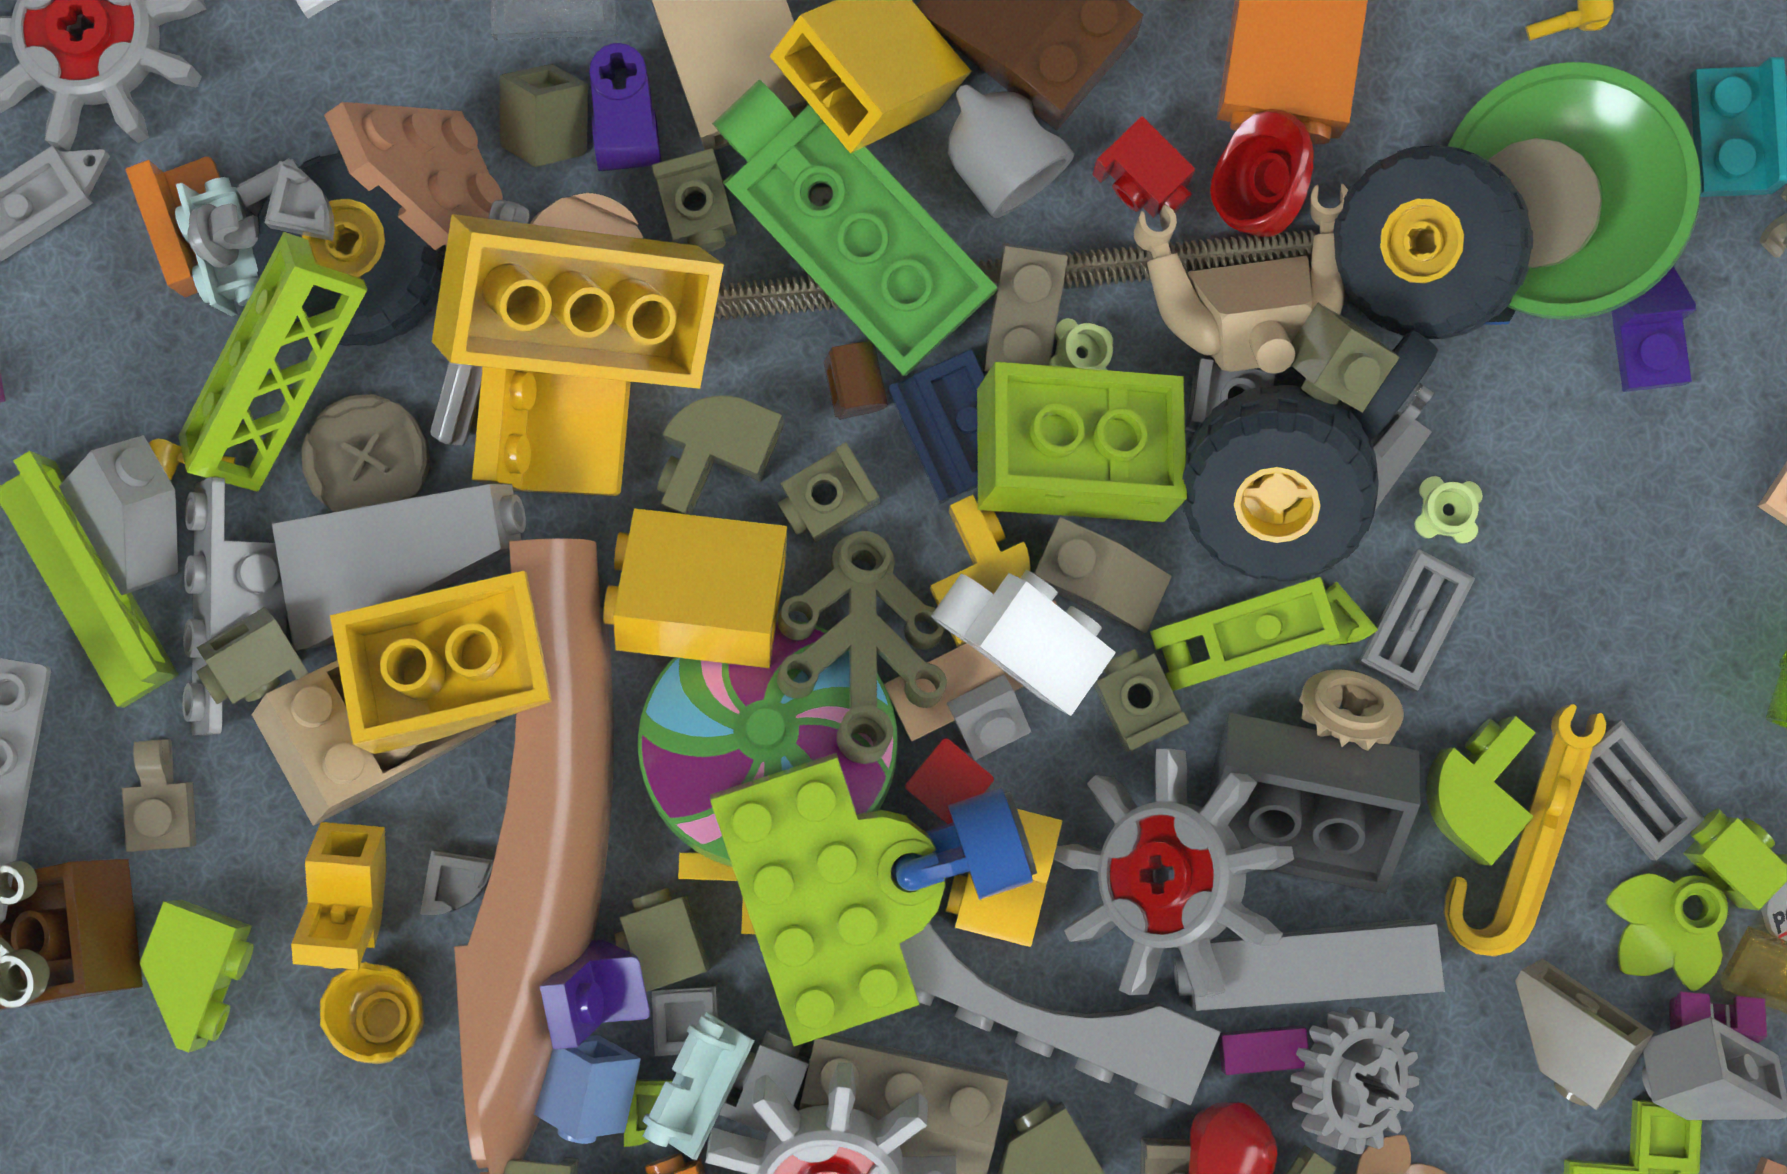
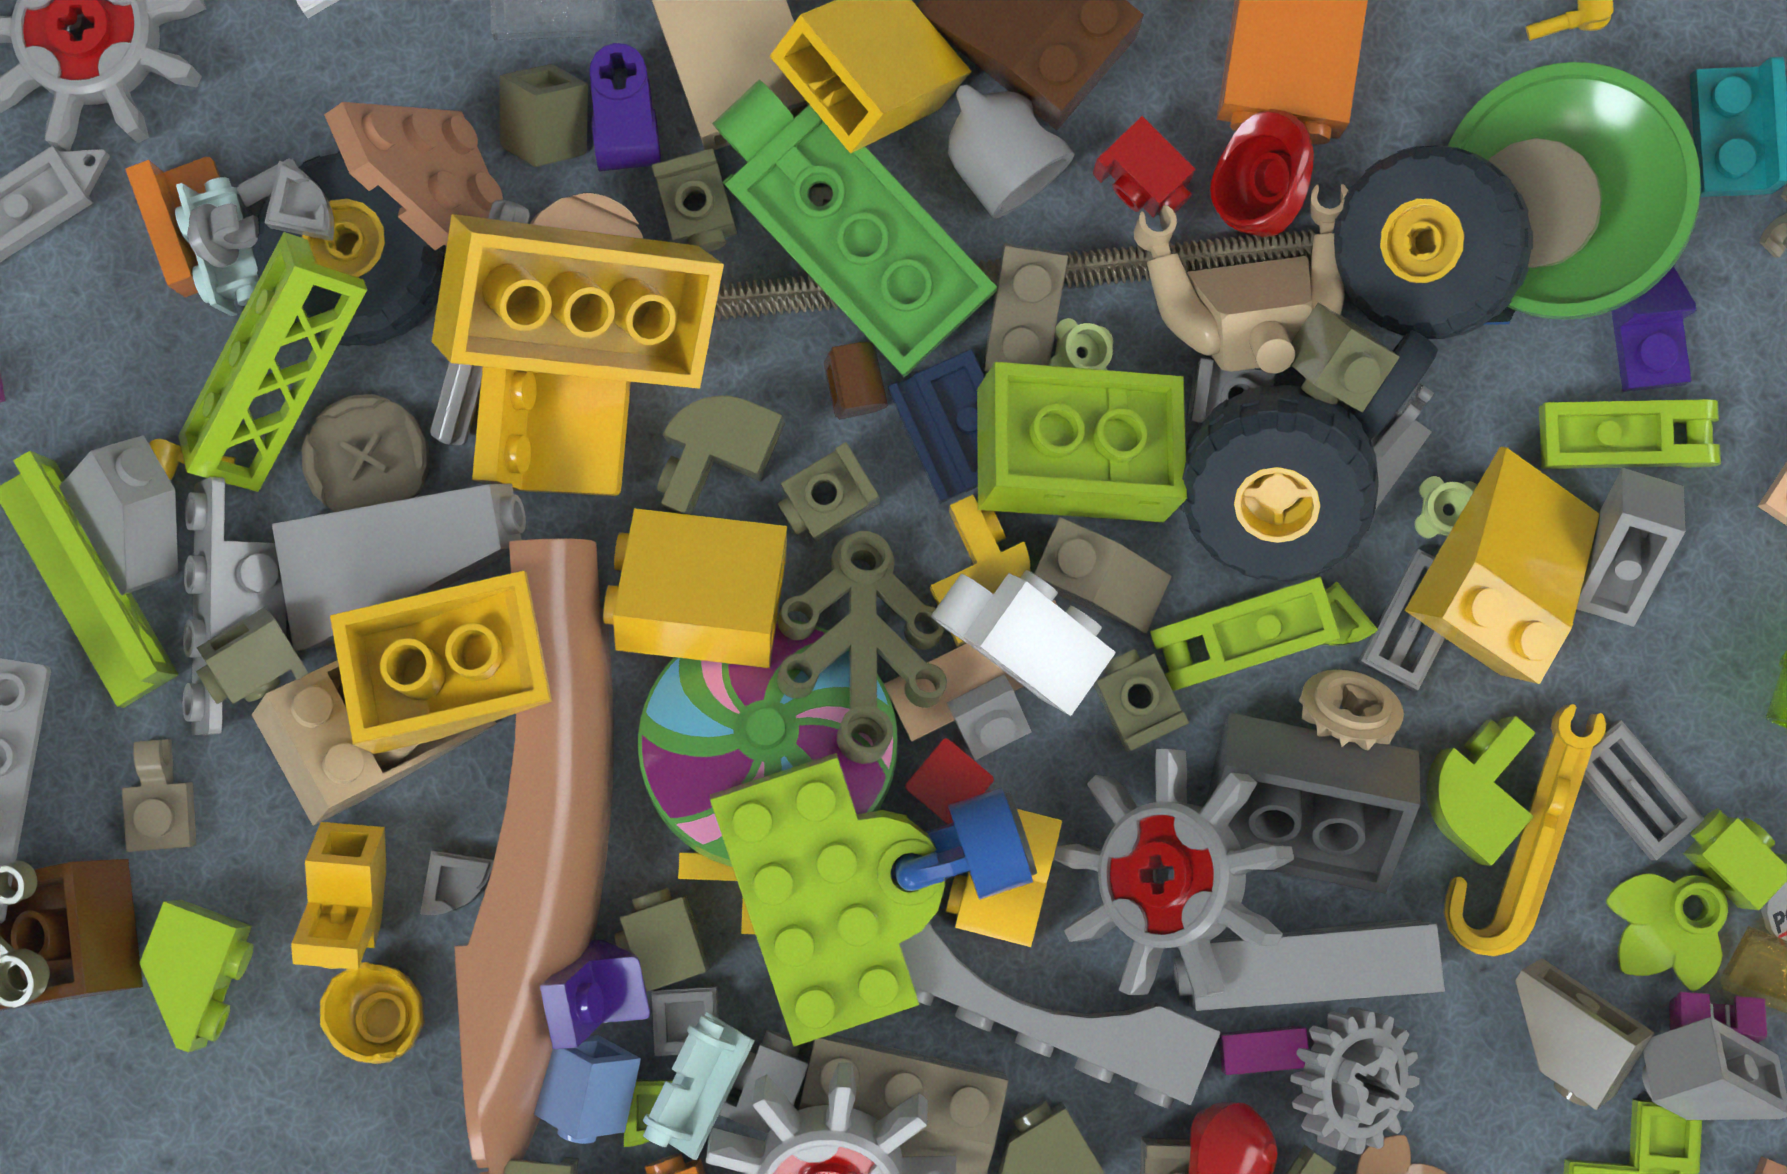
none -> yellow slope [1404,447,1600,684]
none -> lime plate [1539,399,1721,469]
none -> light grey slope [1577,468,1686,627]

